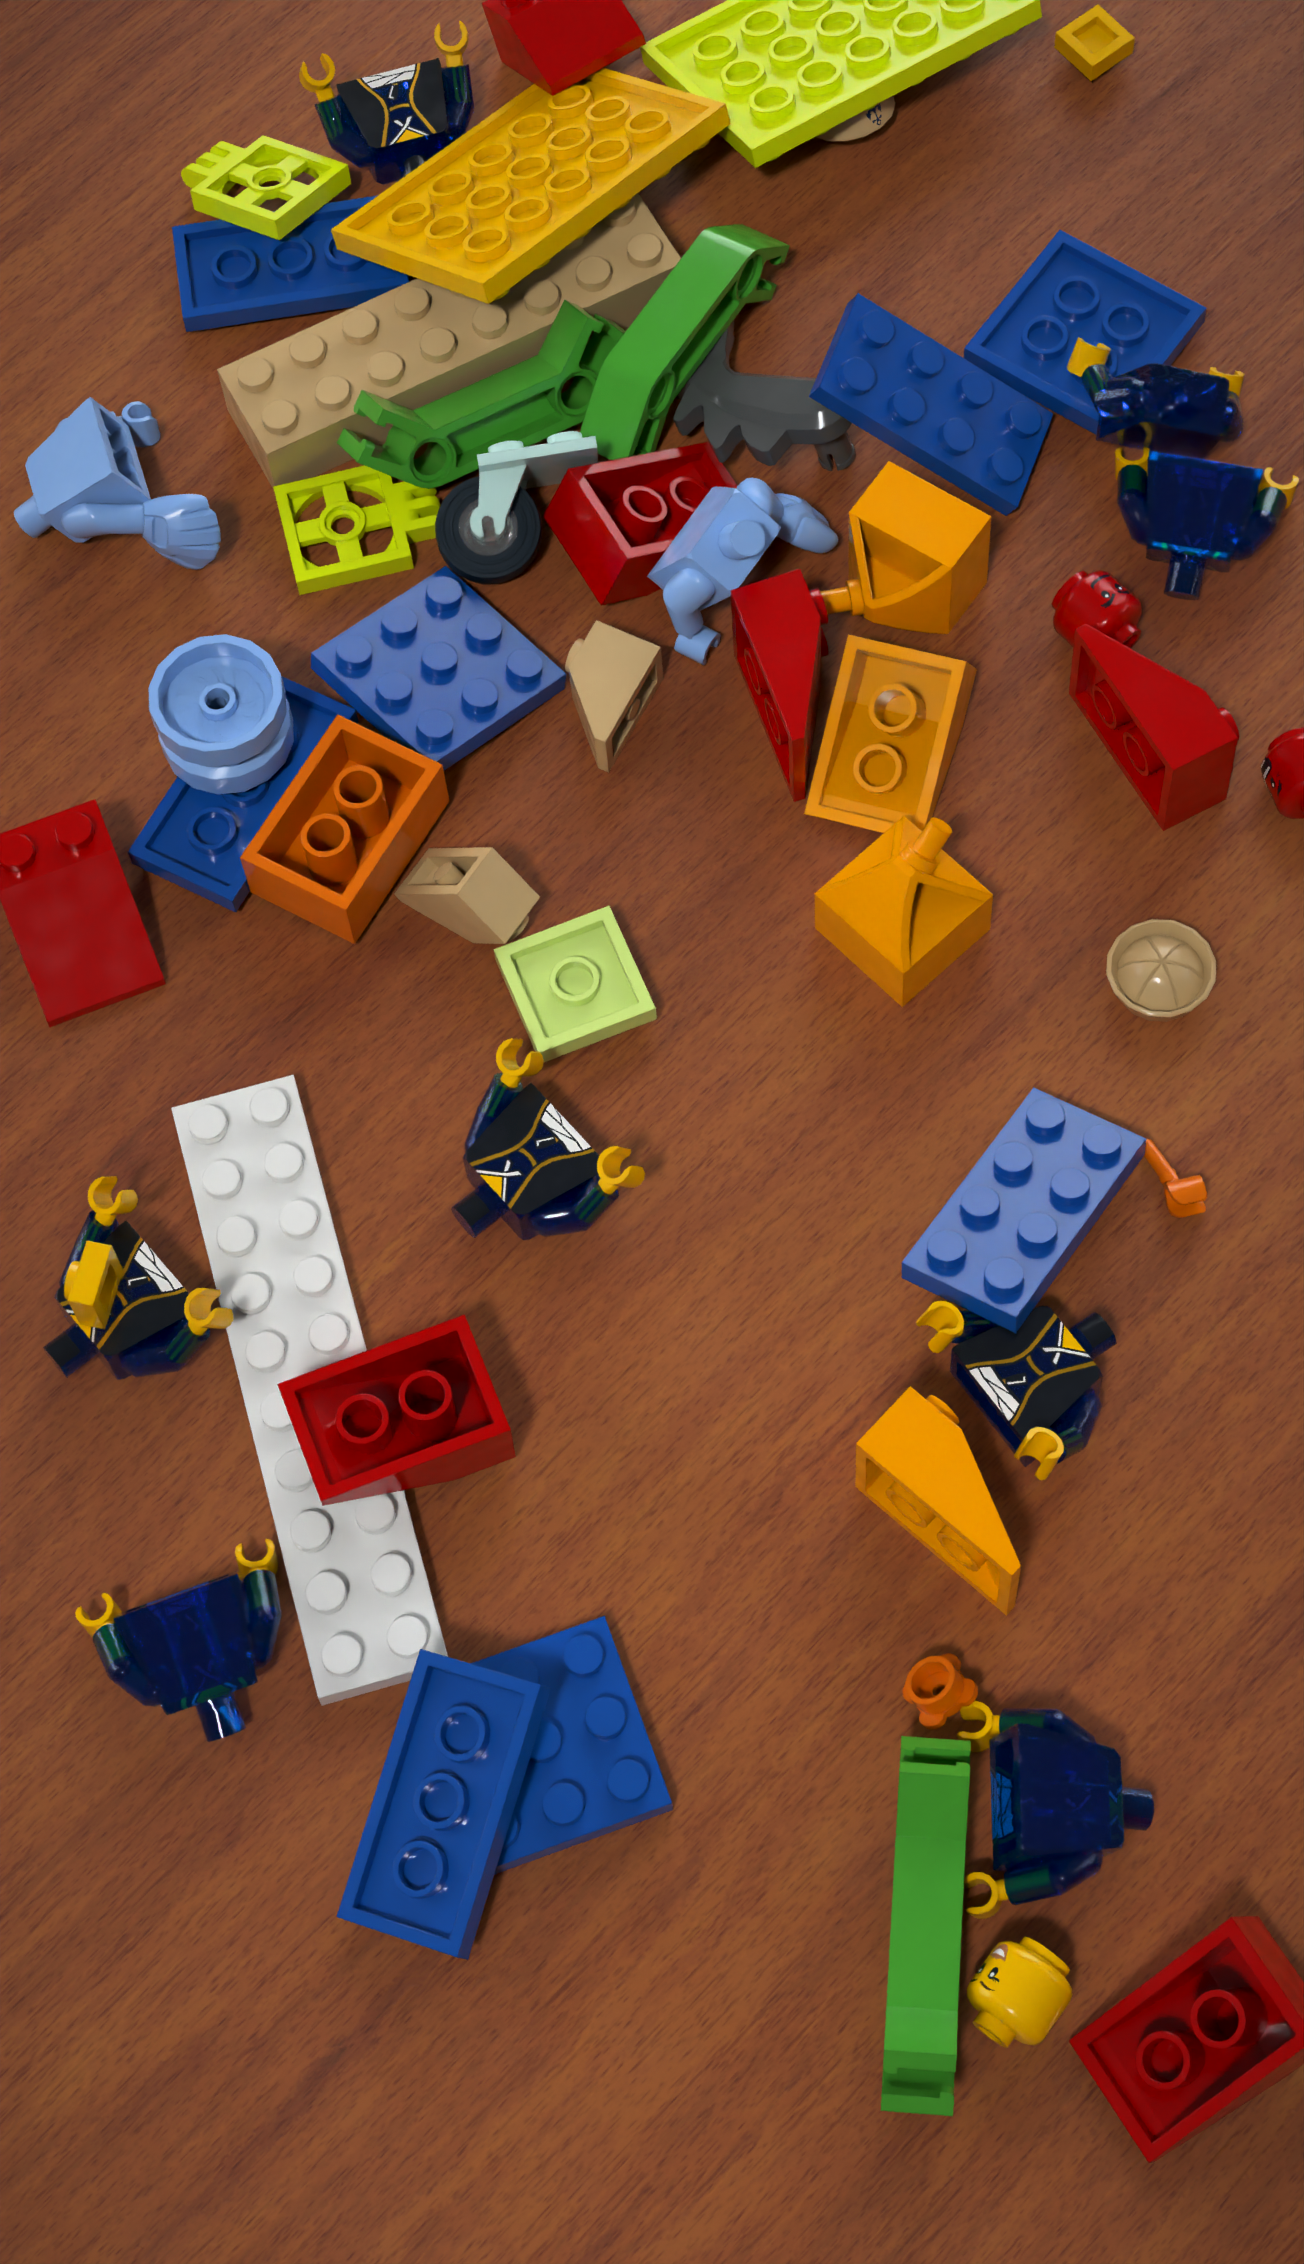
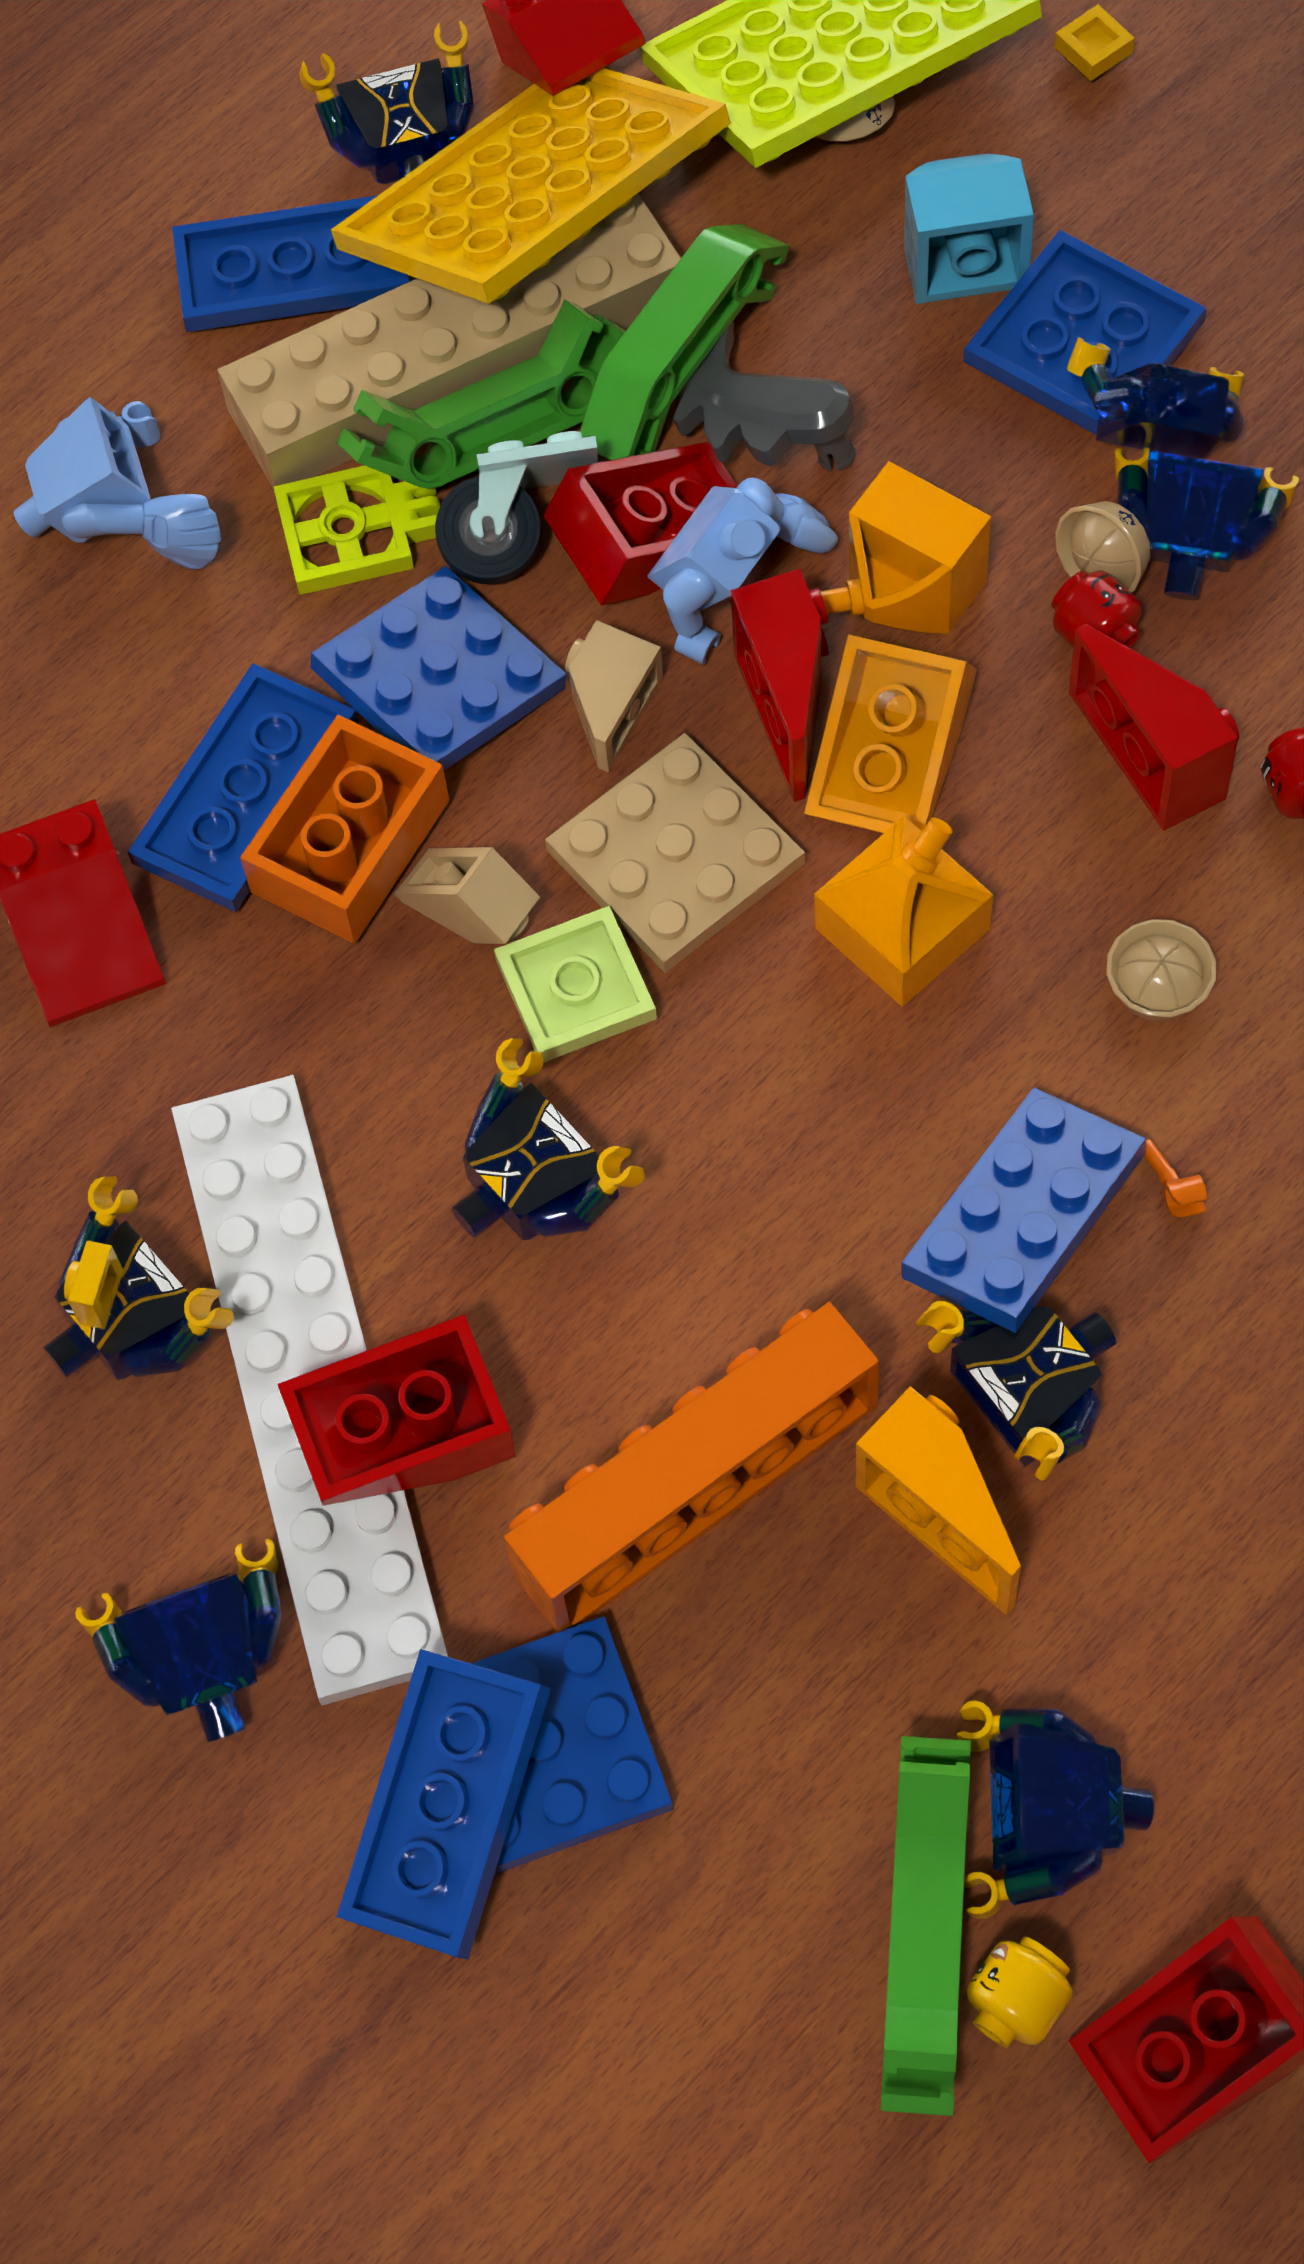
light blue wheel [148,634,294,795] -> none
neon yellow piece [181,135,351,240] -> none
blue plate [809,293,1053,516] -> none
orange plate [903,1653,978,1730] -> none
none -> orange brick [503,1301,879,1633]
none -> tan plate [545,733,805,973]
none -> medium azure piece [904,154,1034,304]
none -> tan hat [1055,501,1151,593]

